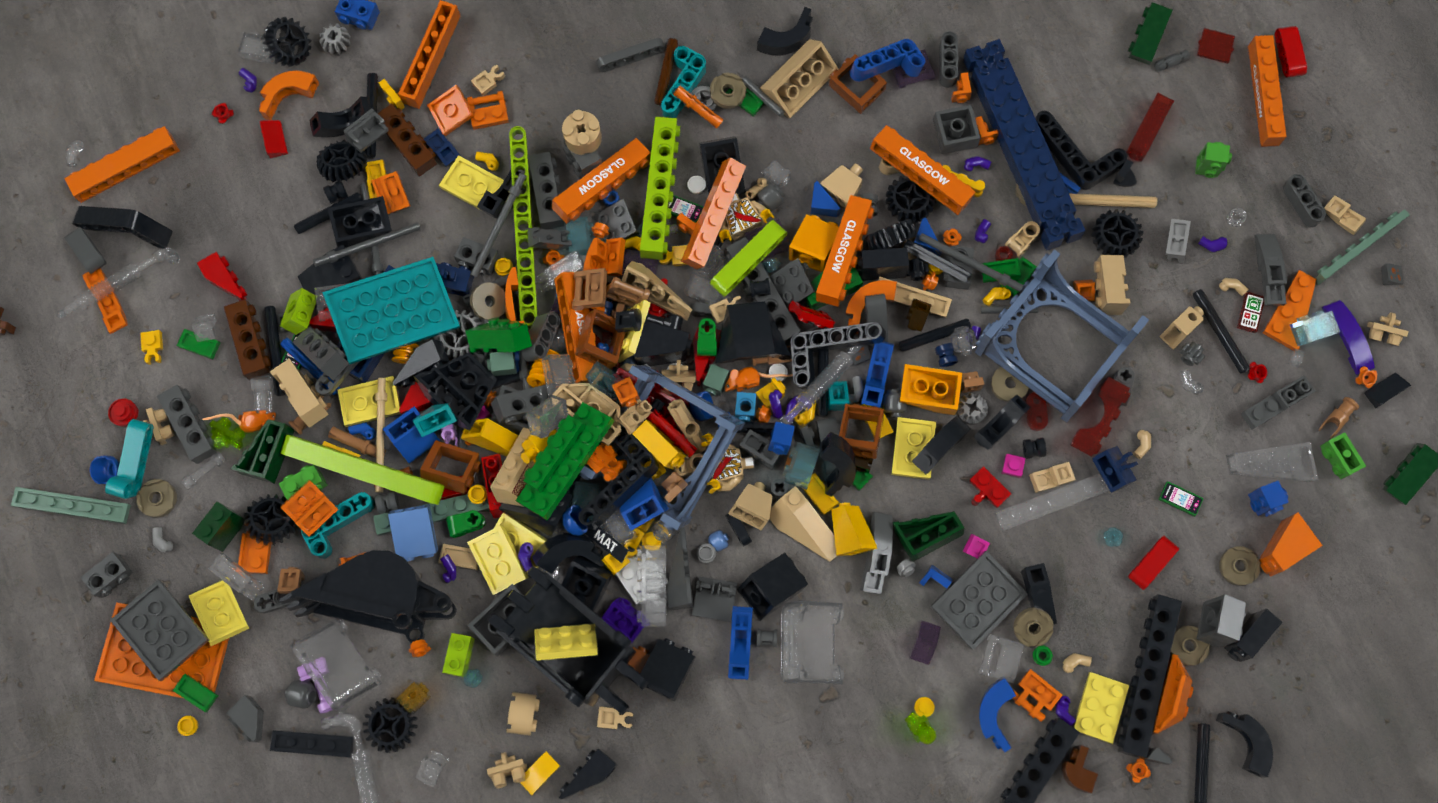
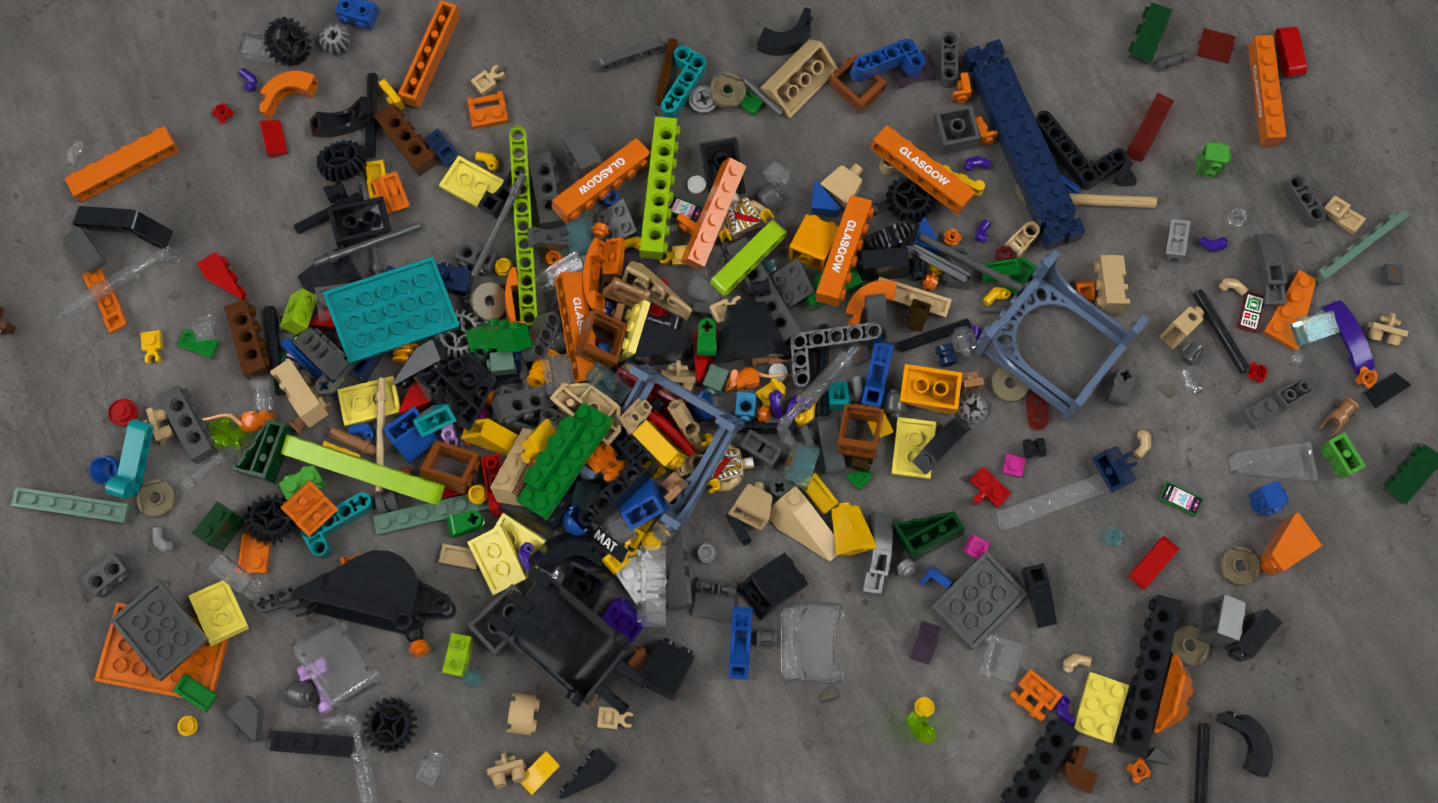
medium nougat bracket [277,567,305,594] -> none
dark grey hinge [344,108,389,153] -> none
medium blue brick [388,504,438,561] -> none
clear yellow brick [396,682,431,714] -> none
orange plate [427,85,474,136] -> none
dark purple arm [440,554,456,583] -> none
clear brick [527,395,569,438] -> none
light yellow plate [534,624,598,661] -> none
tan brick [562,110,602,155] -> none
medium nougat plate [572,268,607,311] -> none
orange bracket [612,377,640,408] -> none
black tile [615,308,642,333] -> none
orange pin [673,85,723,128] -> none
medium blue piece [708,530,729,552] -> none
tan arm [745,178,768,199] -> none
blue brick [768,421,795,455] -> none
red plate [788,301,835,329] -> none
black arch [820,432,856,497] -> none
black arch [974,395,1031,450] -> none
blue arch [979,676,1016,753] -> none
dark tan tile [1013,607,1054,647] -> none
tan slope [1029,462,1076,493] -> none
green plate [1032,646,1053,666] -> none
clear red arch [1070,377,1131,457] -> none
black gear [1091,209,1143,258] -> none

